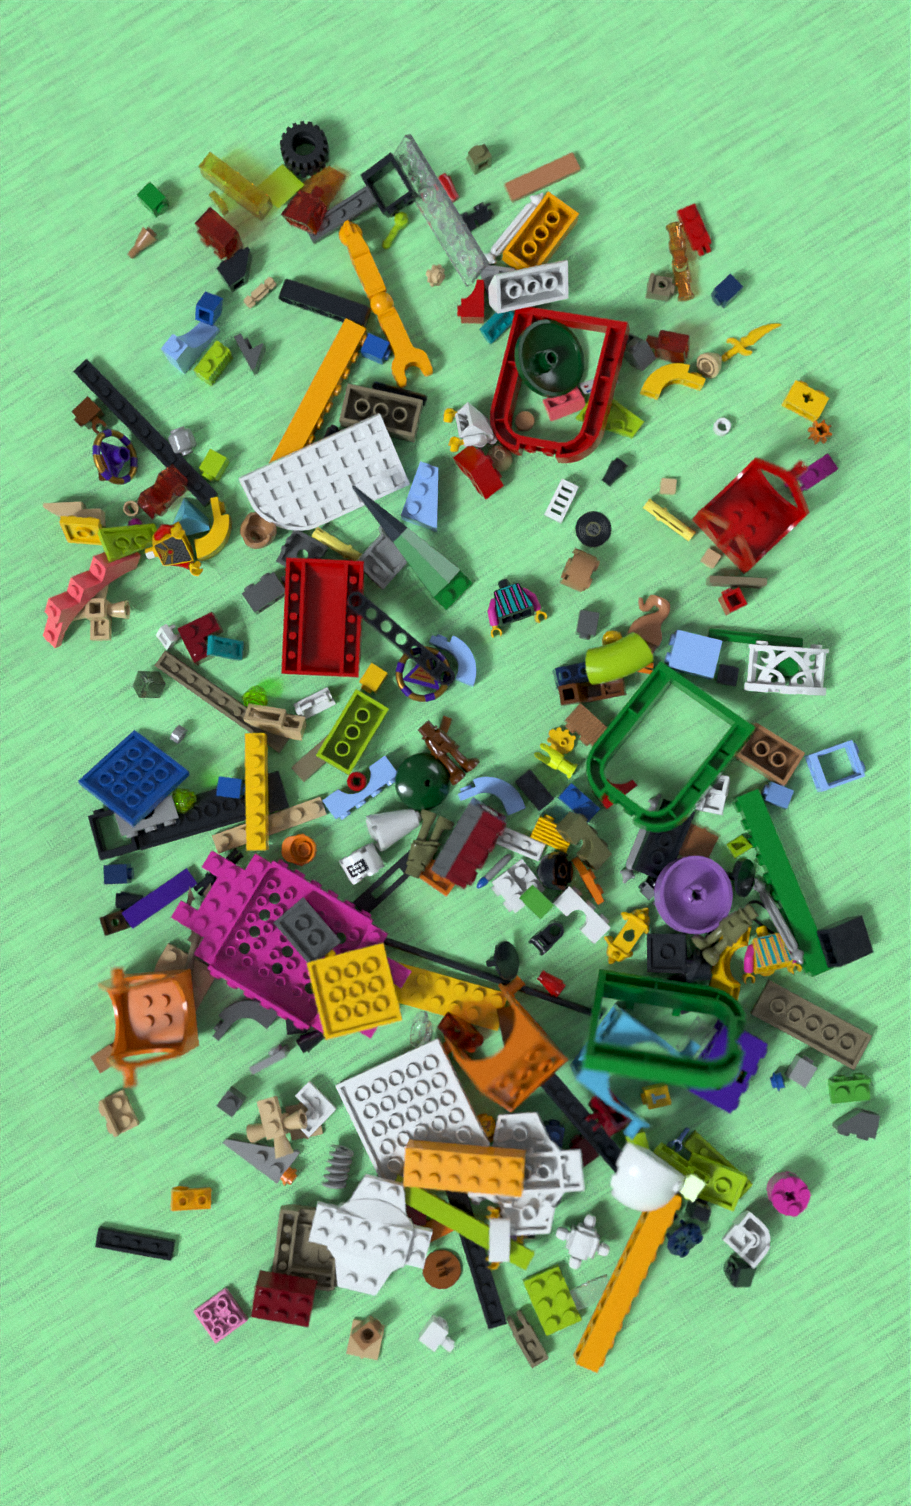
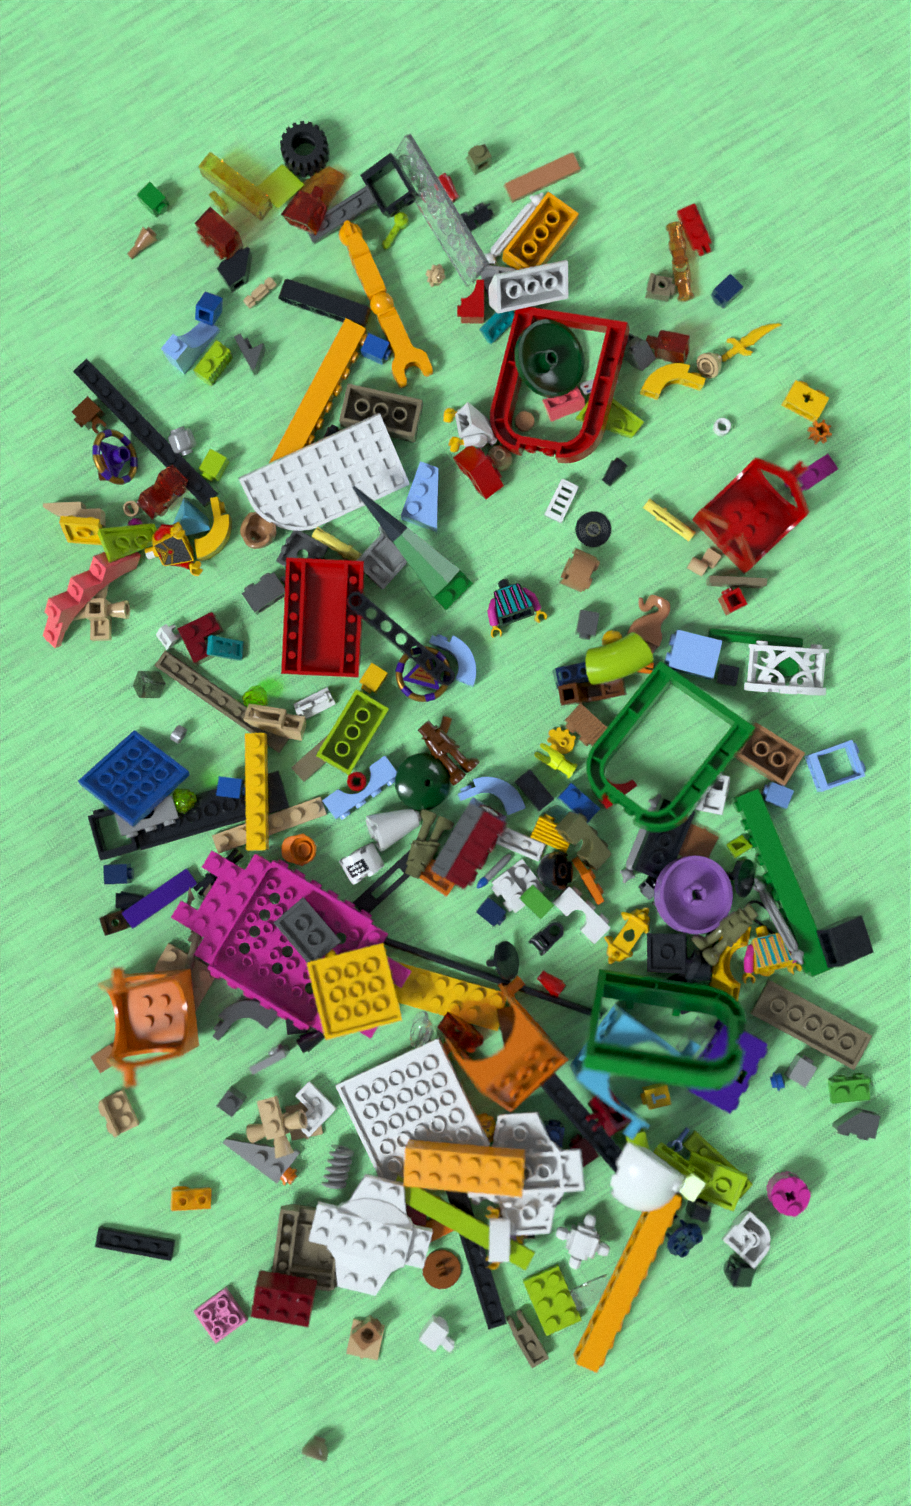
black axle [372,381,427,406] -> none
tan piece [660,478,677,495] -> none
none -> dark tan brick [301,1436,328,1462]
none -> dark blue brick [476,897,506,927]
none -> tan hinge [687,557,708,577]

